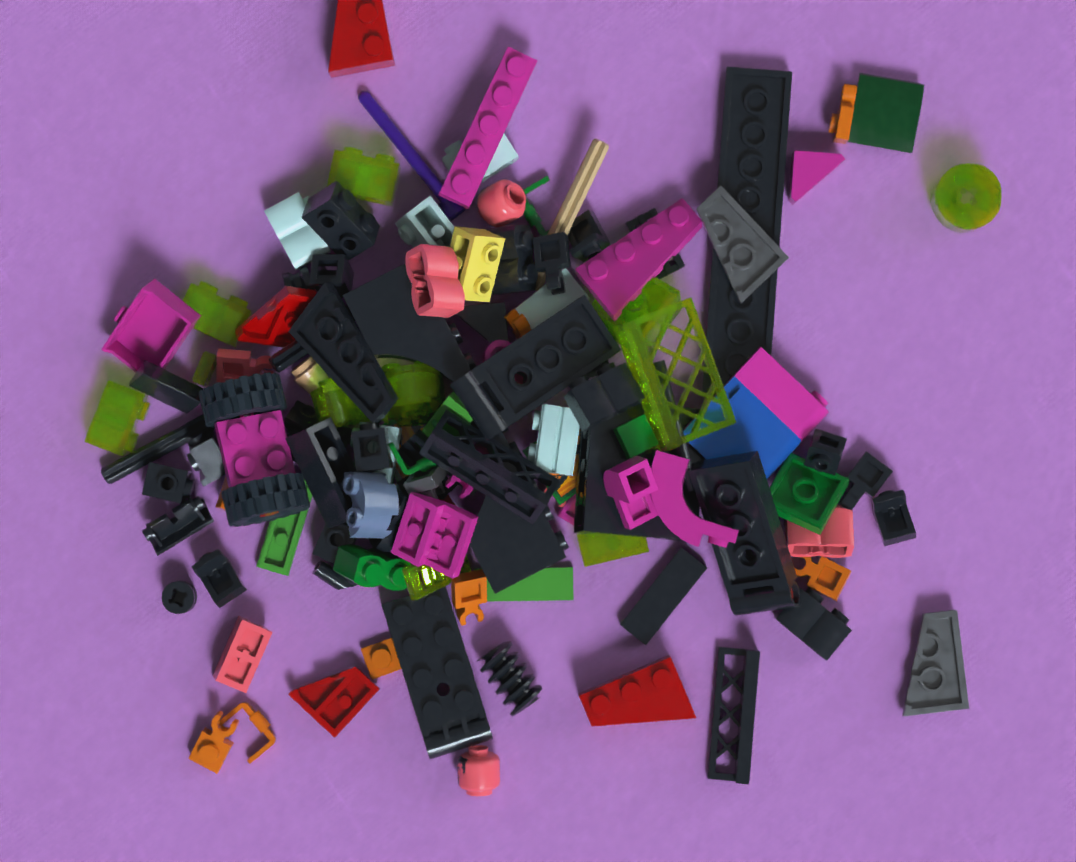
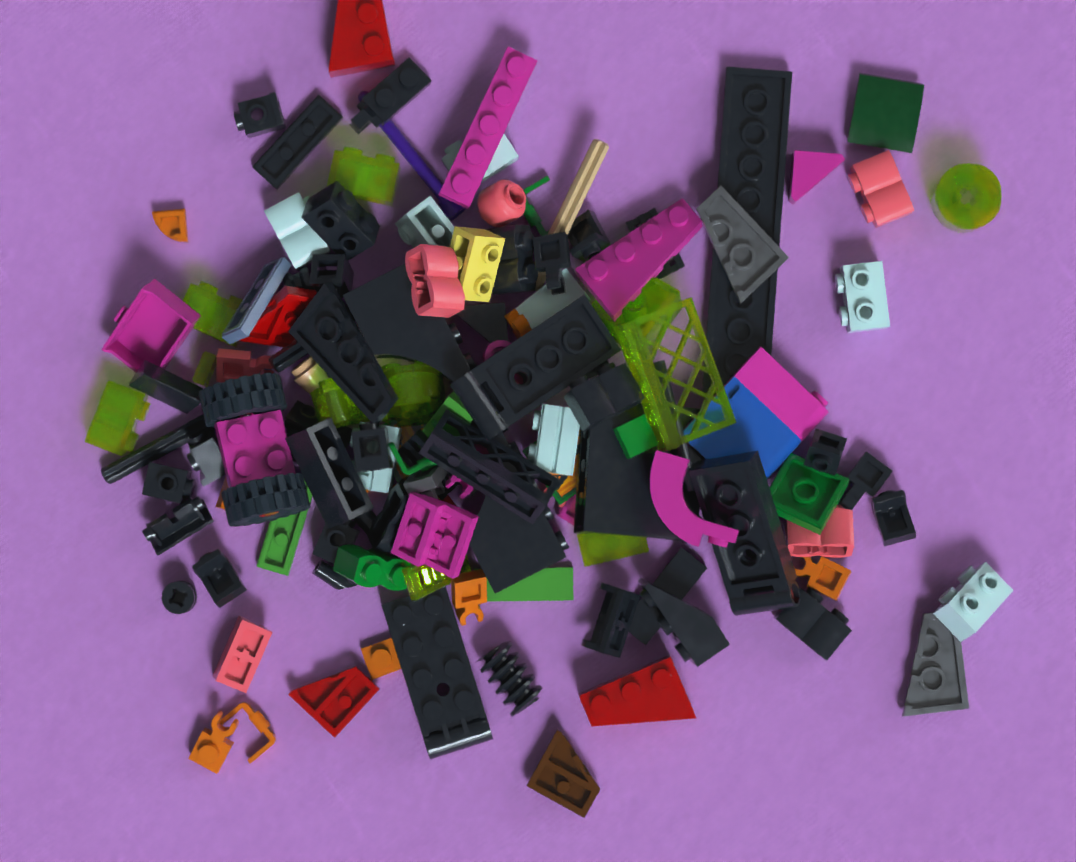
sand blue cylinder [343,472,399,539] -> none
coral head [457,745,500,796] -> none
dark pink brick [603,456,658,530] -> none
black fence [708,647,760,784] -> none
orange plate [828,84,857,144] -> none
none -> orange tile [152,209,189,243]
none -> sand blue tile [222,257,292,344]
none -> black brick [234,92,286,138]
none -> black tile [252,95,343,190]
none -> black hinge [349,57,431,135]
none -> reddish brown wing [526,729,600,818]
none -> black hinge [581,582,640,658]
none -> black slope [638,578,730,667]
none -> light aqua brick [835,261,890,333]
none -> coral brick [848,150,914,228]
none -> light aqua brick [933,562,1013,642]

